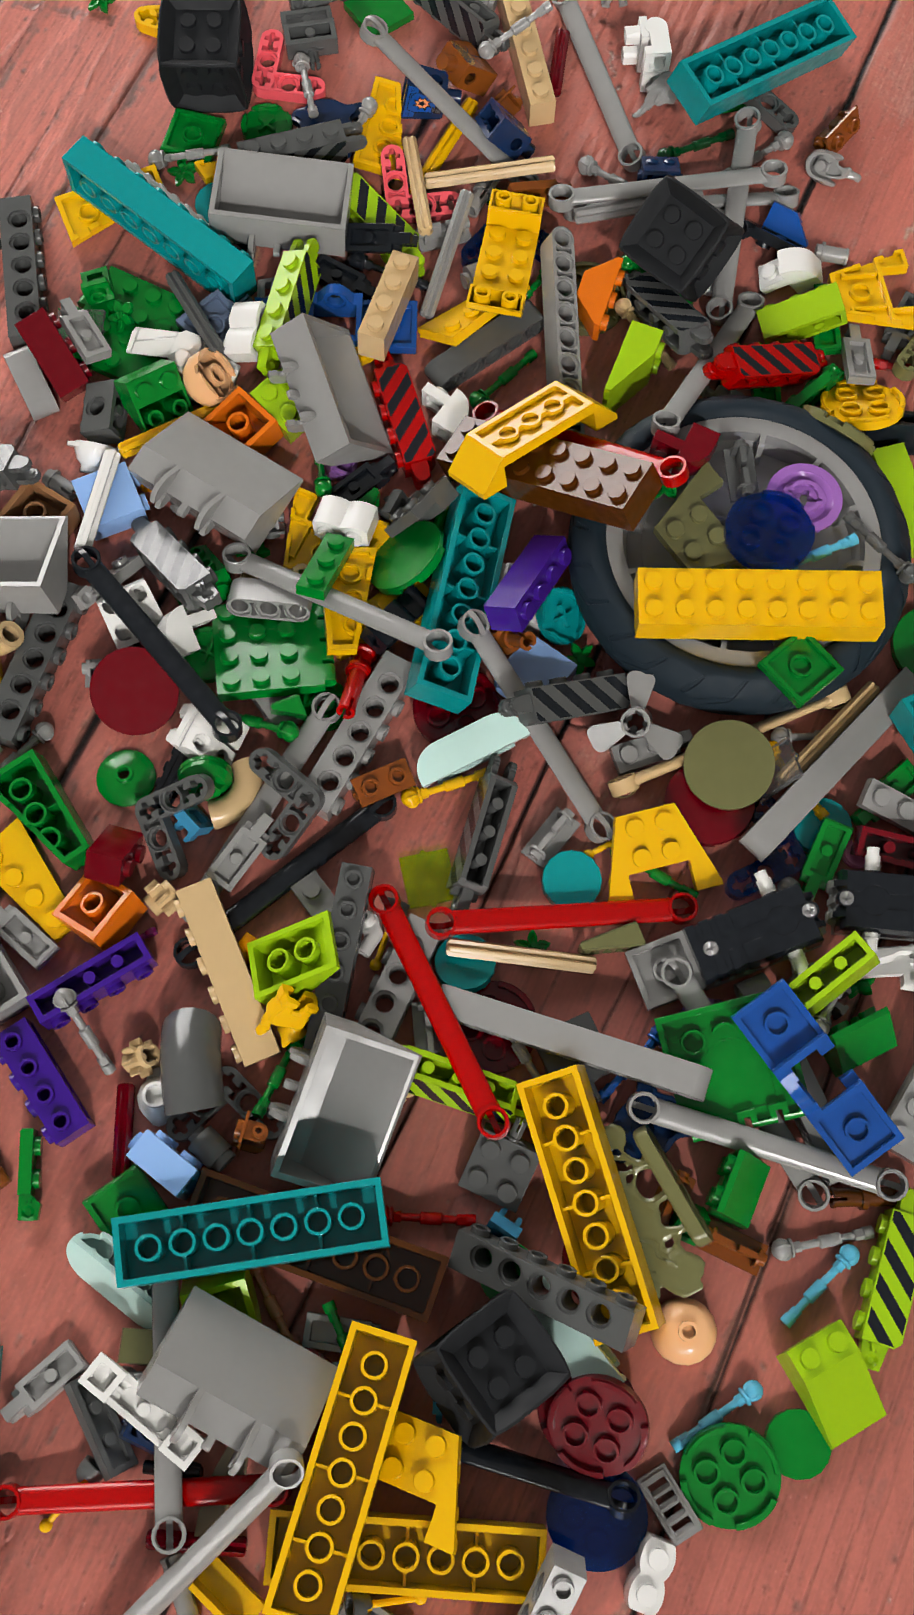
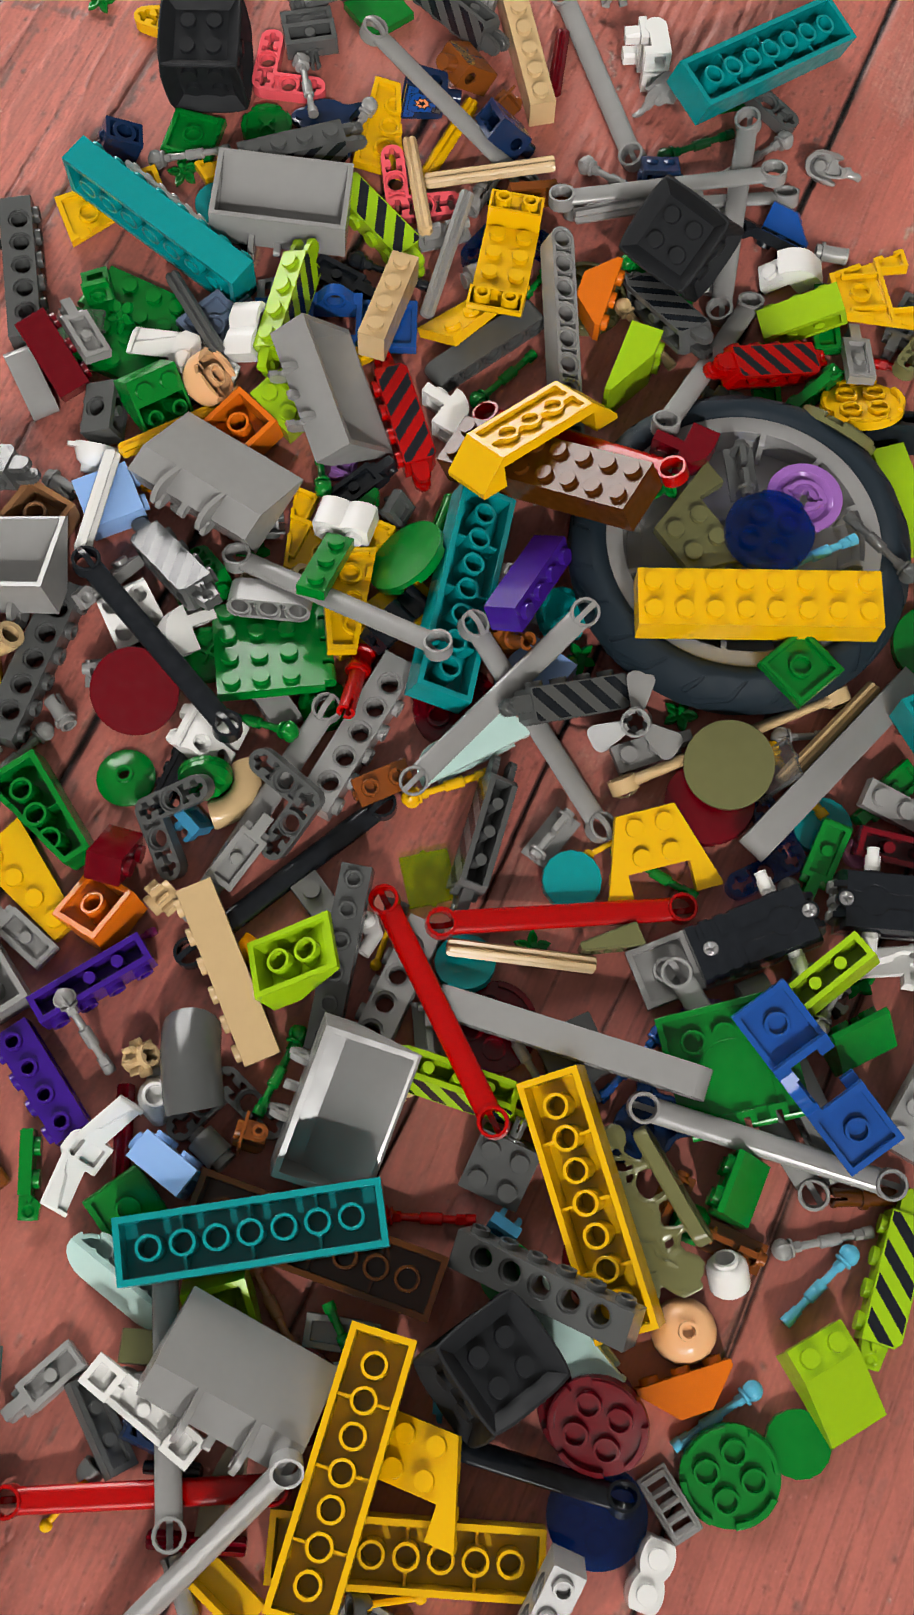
yellow animal [255,984,319,1048] -> none
green slope [270,694,307,720] -> none
black hinge [345,223,418,254] -> none
dark grey plate [384,475,459,538] -> none
light grey piece [478,0,553,59] -> none
dark orange hinge [813,105,860,153] -> none
none -> white plate [40,1095,144,1218]
none -> light grey pin [44,693,77,732]
none -> dark blue head [97,115,144,163]
none -> light grey piece [398,597,601,796]
none -> orange slope [633,1353,733,1420]
none -> green plant [664,703,698,731]
none -> white head [705,1249,751,1300]

